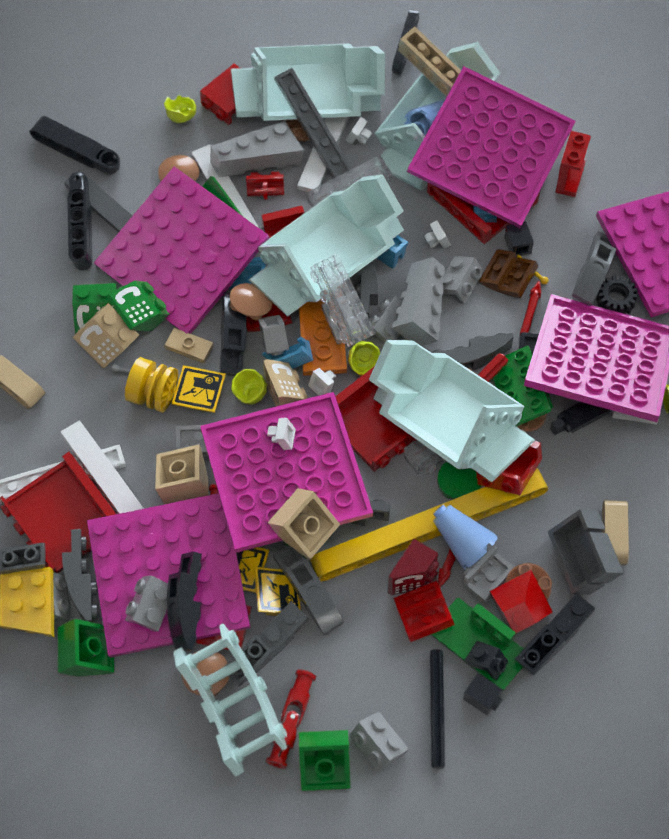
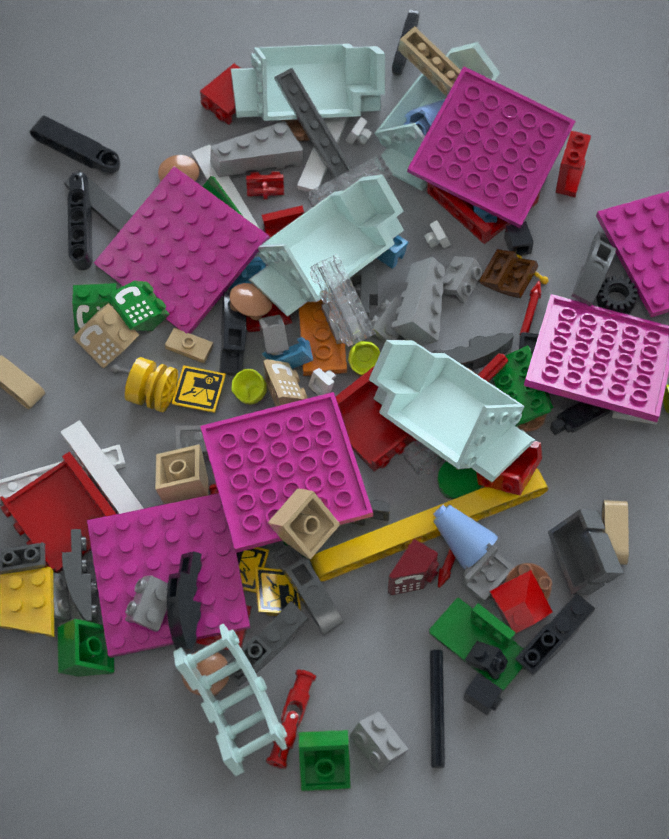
neon yellow hair [164,95,197,123] -> none
white tile [267,418,296,450] -> none
red slope [393,581,455,642] -> none

